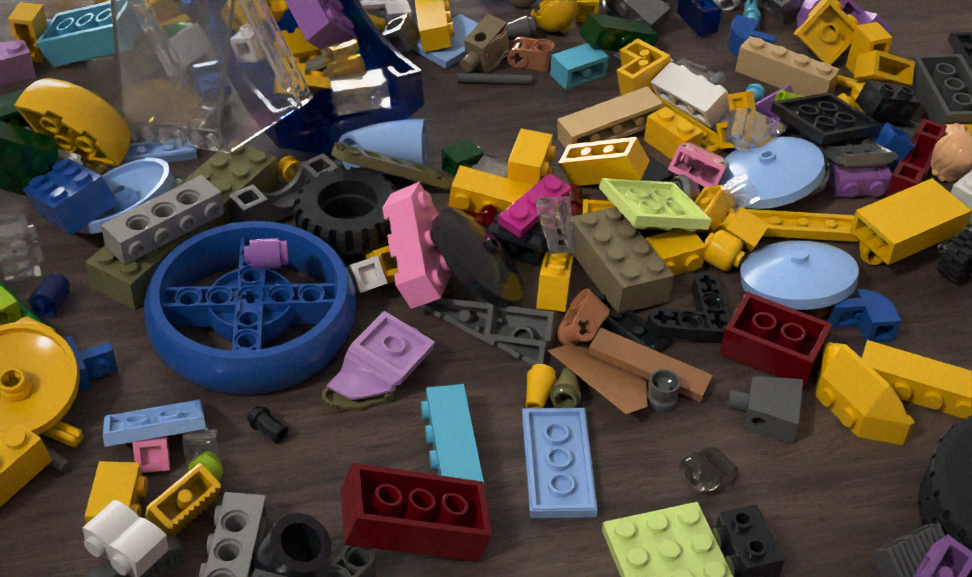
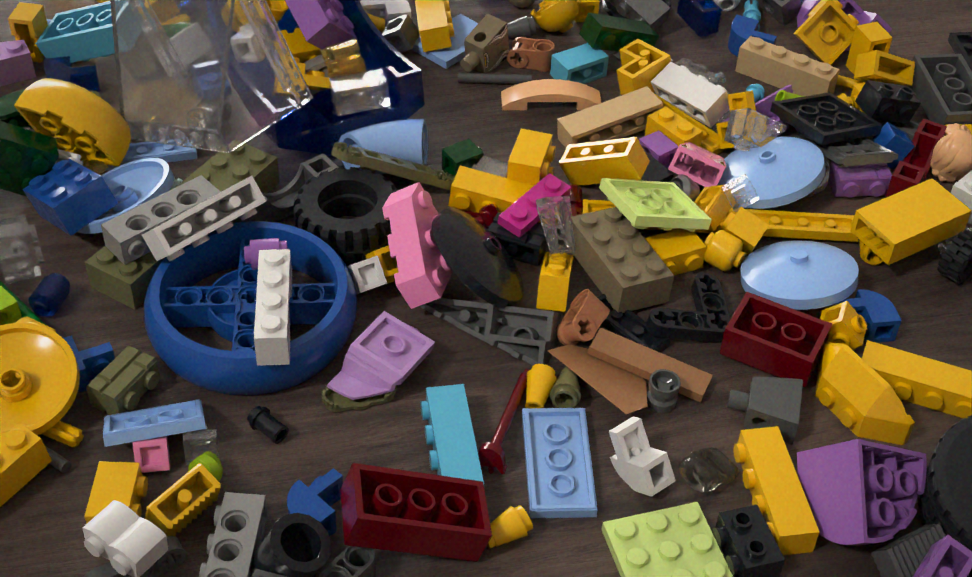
yellow bush [278,155,301,183] -> none
none -> clear blue brick [44,56,100,92]
none -> olive brick [86,345,160,415]
none -> white brick [142,176,266,262]
none -> white arch [254,249,292,366]
none -> blue brick [287,468,343,537]
none -> dark red piece [478,369,529,474]
none -> yellow cone [487,505,533,549]
none -> light nougat slope [501,79,601,110]
none -> white brick [609,416,676,497]
none -> medium lavender brick [639,130,678,168]
none -> yellow brick [733,426,820,555]
none -> medium lavender brick [797,439,927,545]
none -> yellow brick [820,301,867,350]

